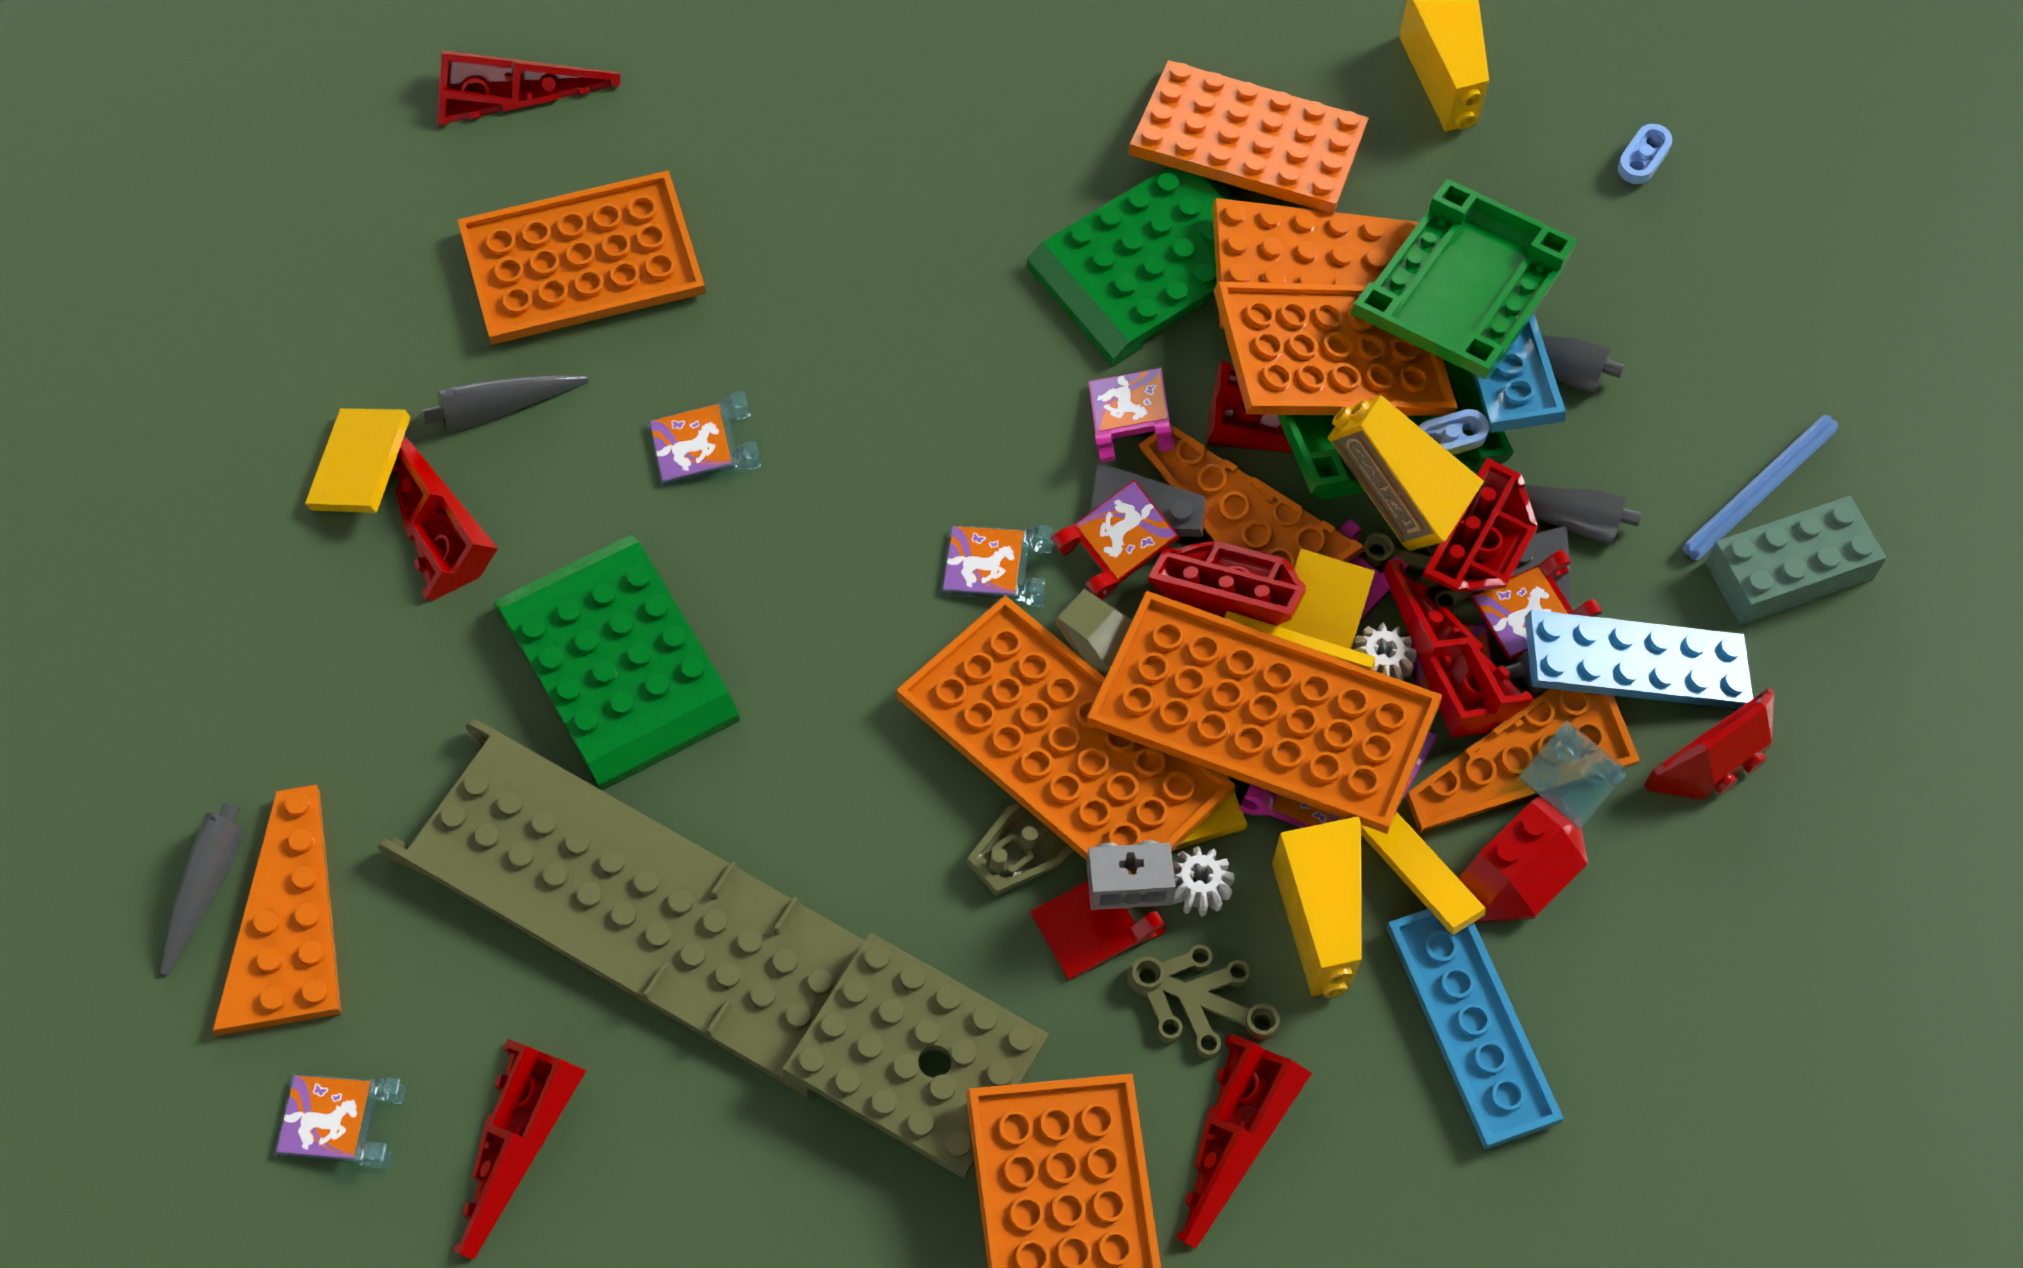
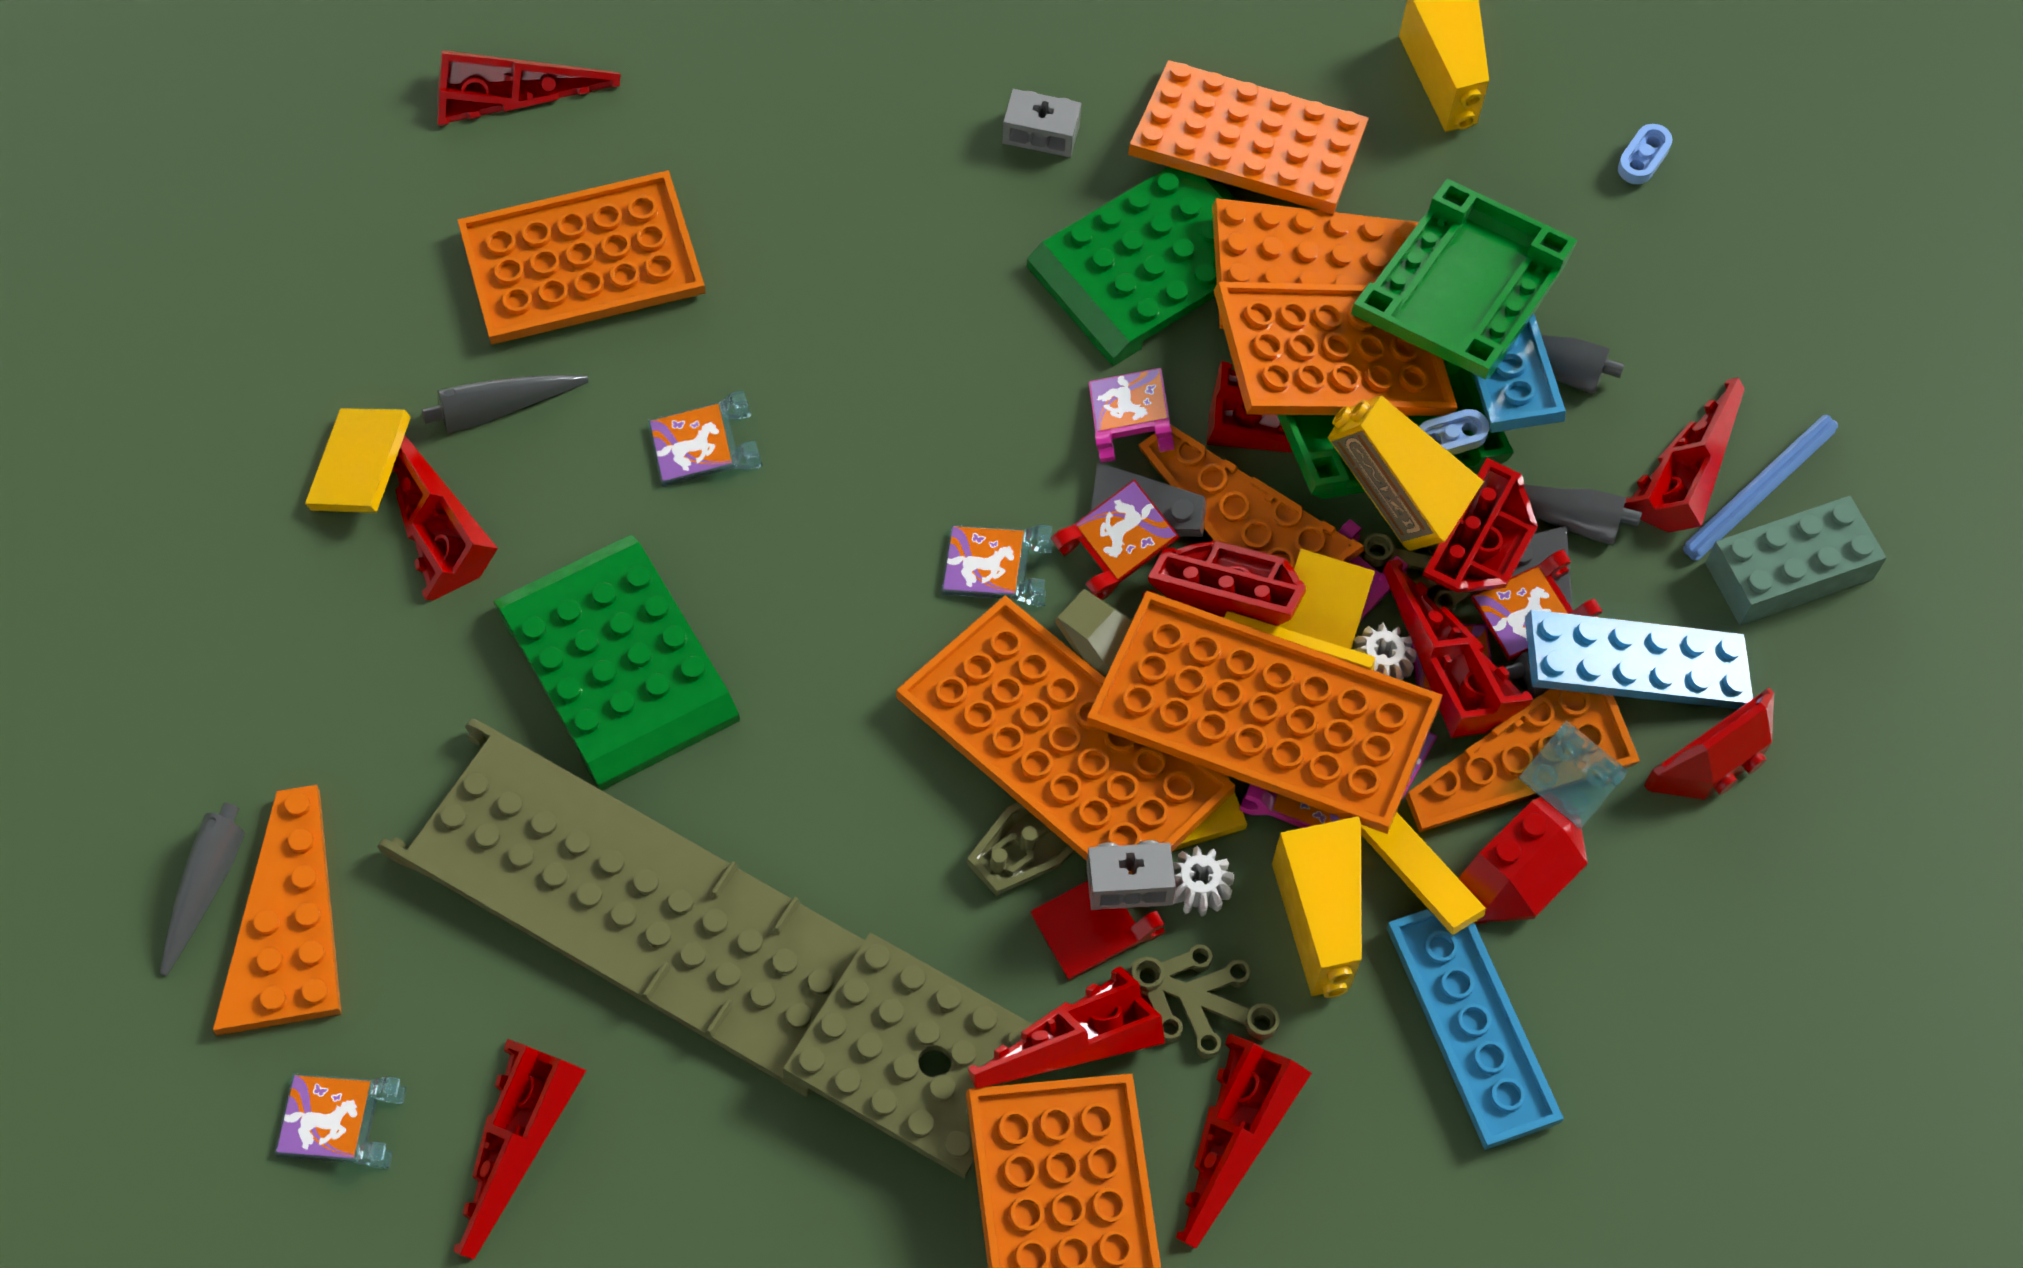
none -> red wedge [968,966,1165,1089]
none -> light grey brick [1002,89,1082,157]
none -> red wedge [1624,377,1745,533]

